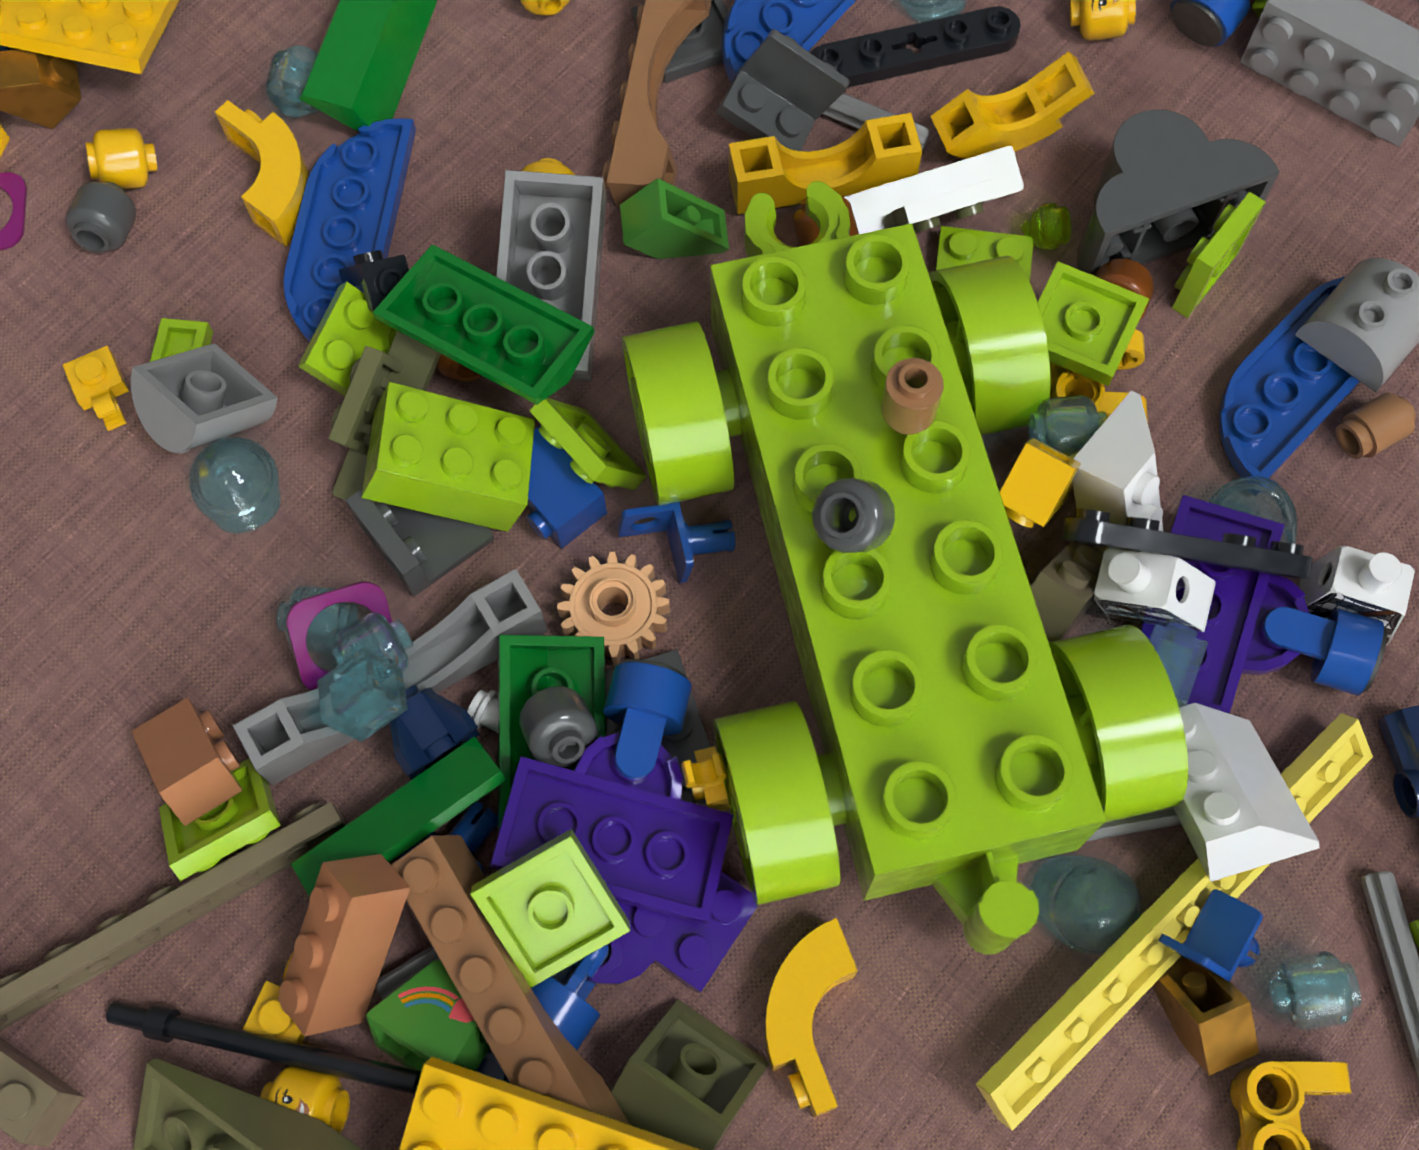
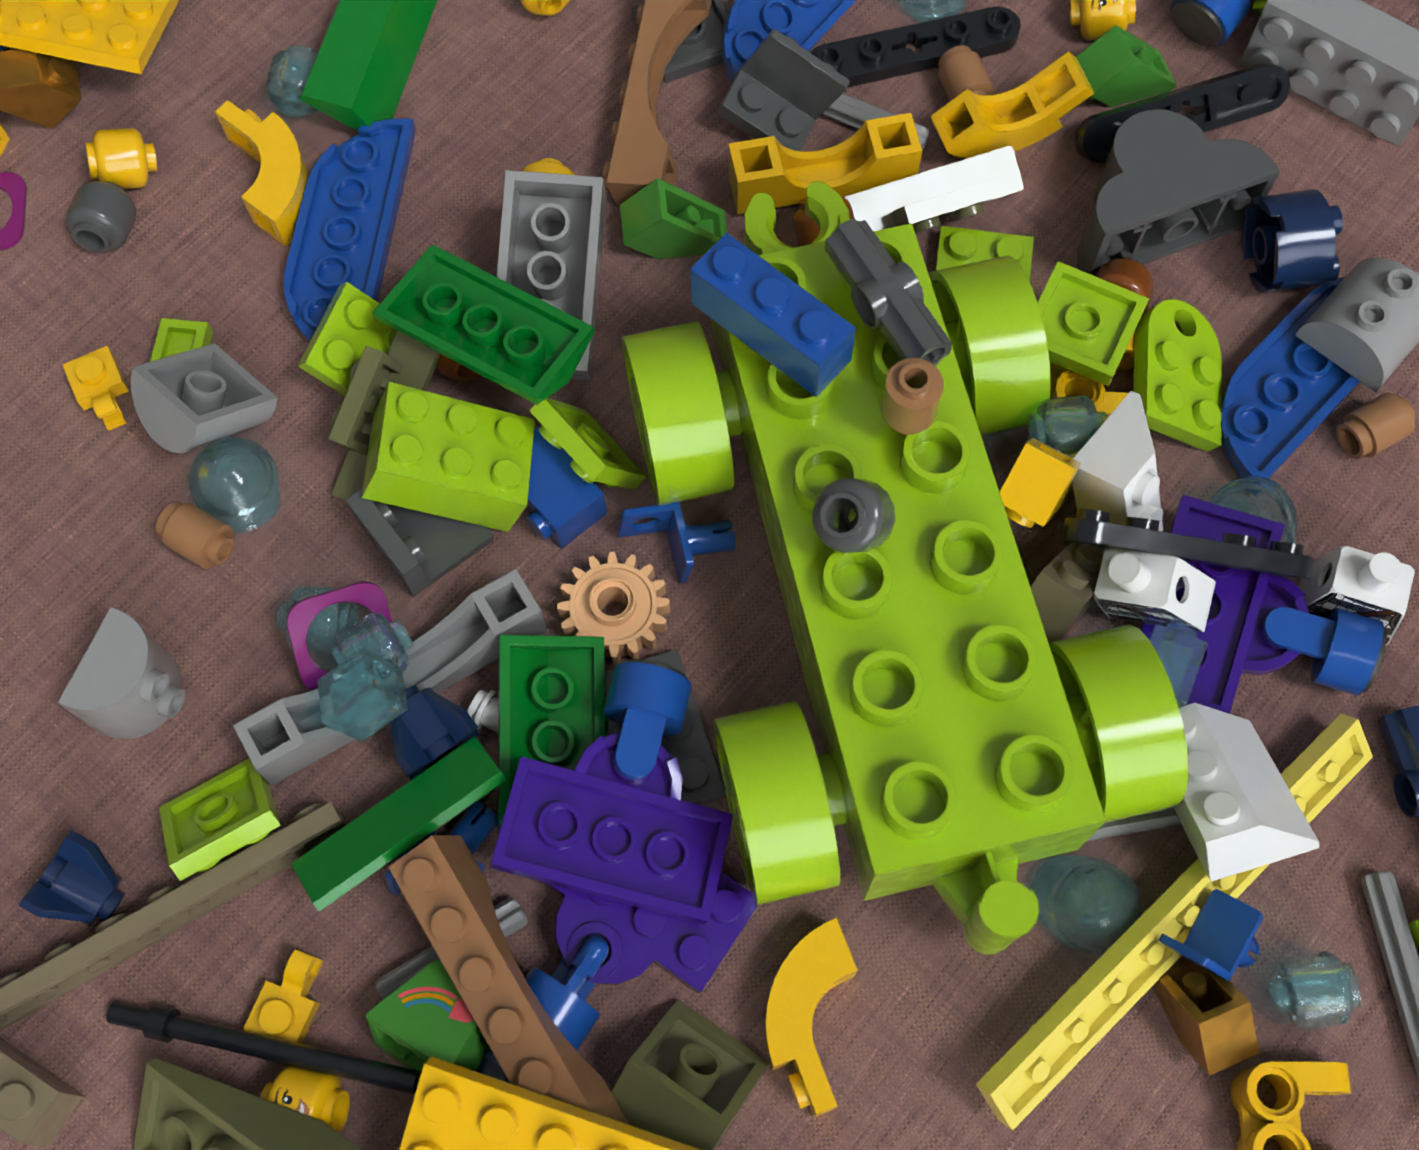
nougat brick [131,697,243,826] -> none
nougat brick [278,854,410,1037] -> none
black bracket [339,250,409,312] -> none
lime plate [470,829,630,988] -> none
dark grey head [519,686,597,767] -> none
yellow plate [681,746,730,811] -> none
clear neon green plate [1021,202,1072,250] -> none
lime plate [1172,192,1266,318] -> none
none -> dark blue brick [19,830,126,926]
none -> light grey brick [58,607,186,739]
none -> medium nougat brick [155,501,235,569]
none -> blue brick [690,232,856,397]
none -> dark grey piece [825,218,952,366]
none -> medium nougat brick [938,46,995,102]
none -> black piece [1075,64,1290,163]
none -> bright green slope [1076,25,1177,107]
none -> lime plate [1133,299,1222,452]
none -> dark blue brick [1242,189,1343,293]

